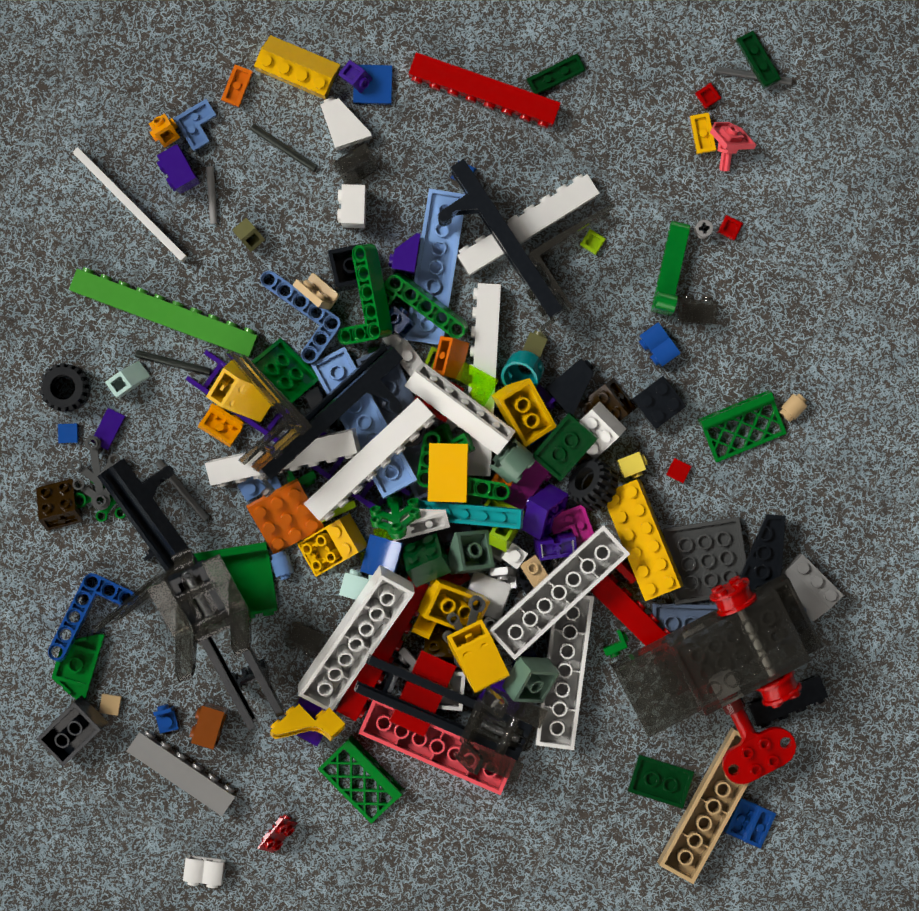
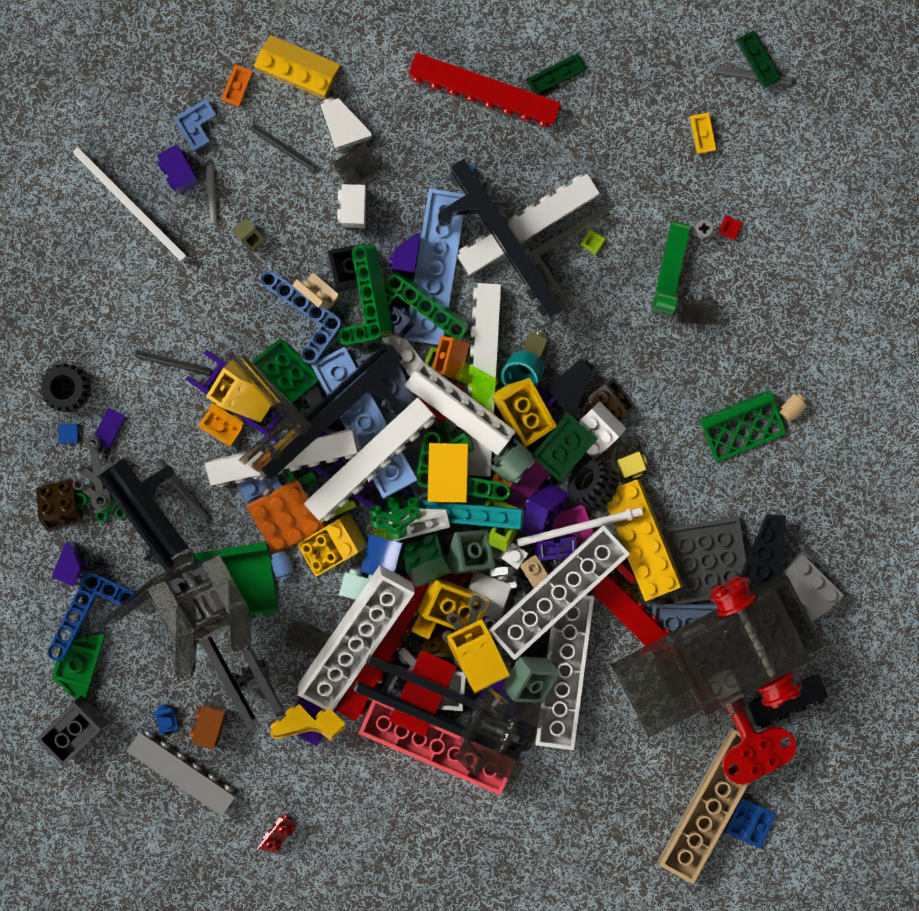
bright green brick [69,267,258,358] -> none
tan tile [99,693,122,716] -> none
light aqua slope [105,361,150,399] -> none
light orange brick [149,113,180,148] -> none
white brick [183,855,226,888] -> none
green fence [318,735,405,824] -> none
dark purple bracket [338,60,372,93] -> none
blue tile [353,64,393,105] -> none
green bracket [602,629,629,658] -> none
dark green plate [627,754,694,809] -> none
black brick [631,376,686,430] -> none
blue brick [638,322,681,367] -> none
red tile [666,458,692,483] -> none
red tile [695,83,721,110] -> none
coral piece [710,122,756,171] -> none
none -> dark purple slope [51,541,88,586]
none -> white bar [517,508,643,547]

